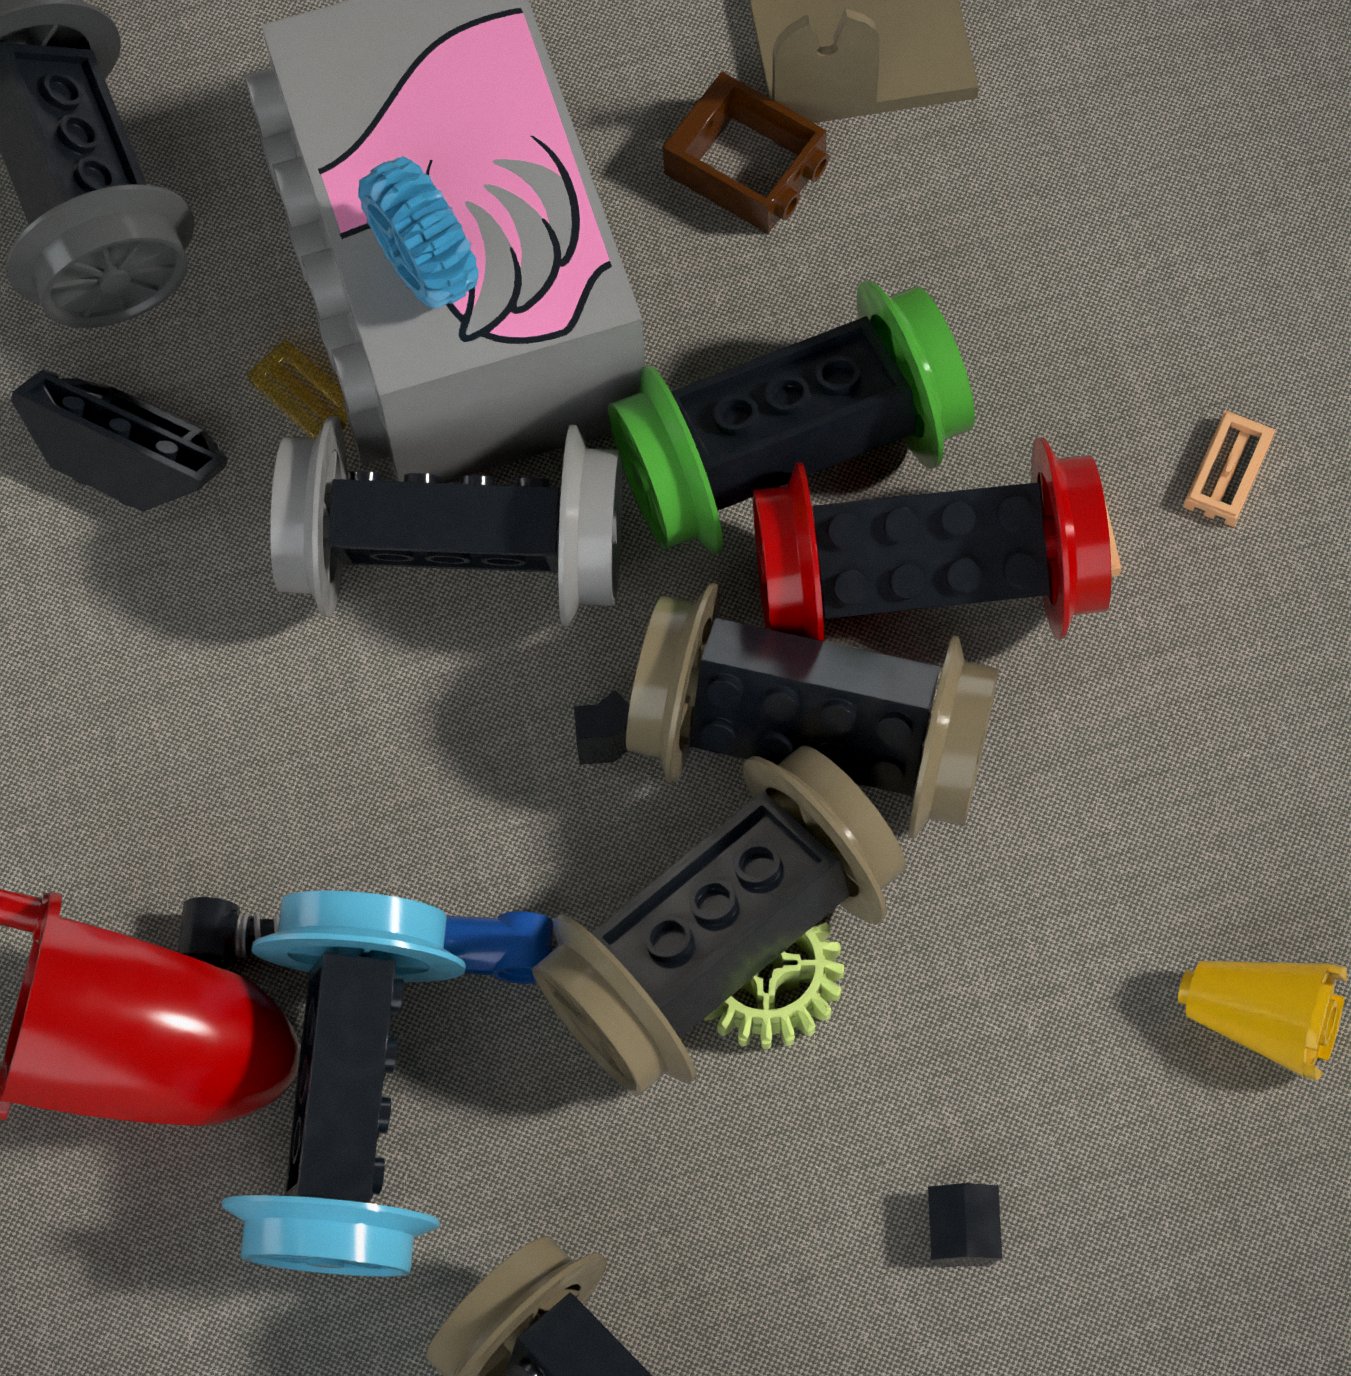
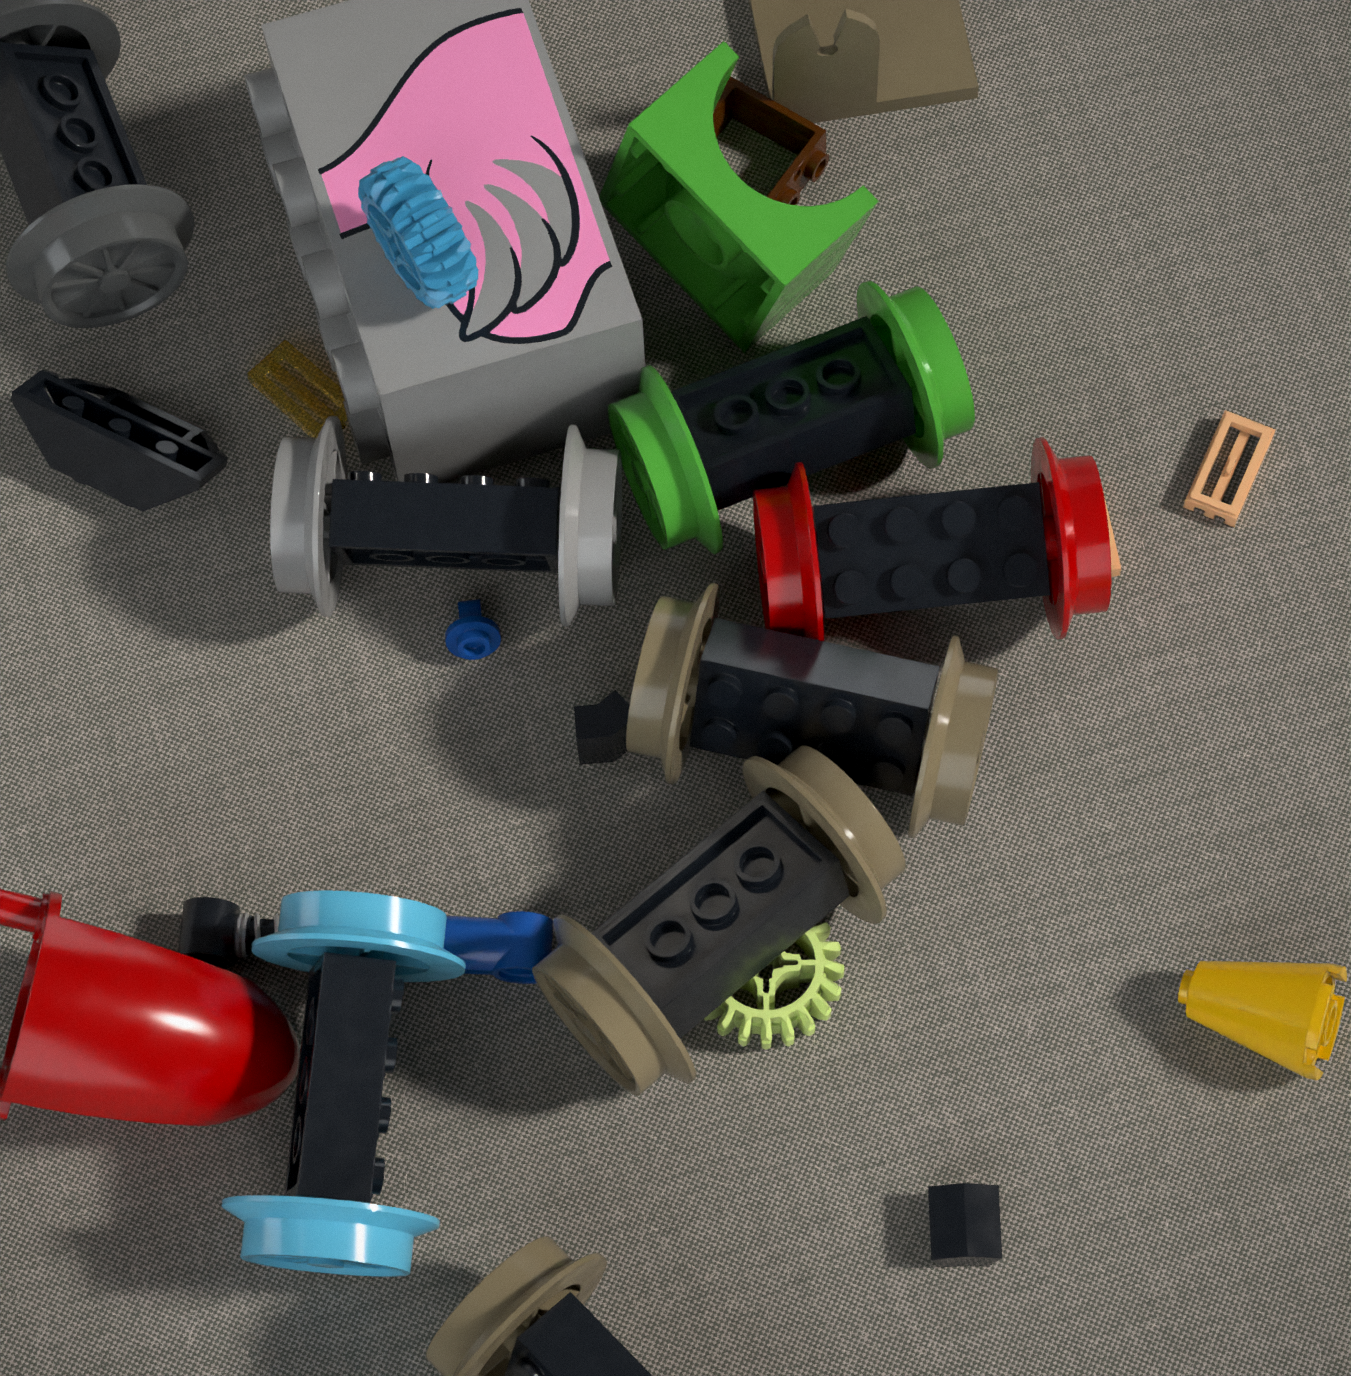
none -> blue plate [445,599,501,660]
none -> bright green piece [599,41,879,353]

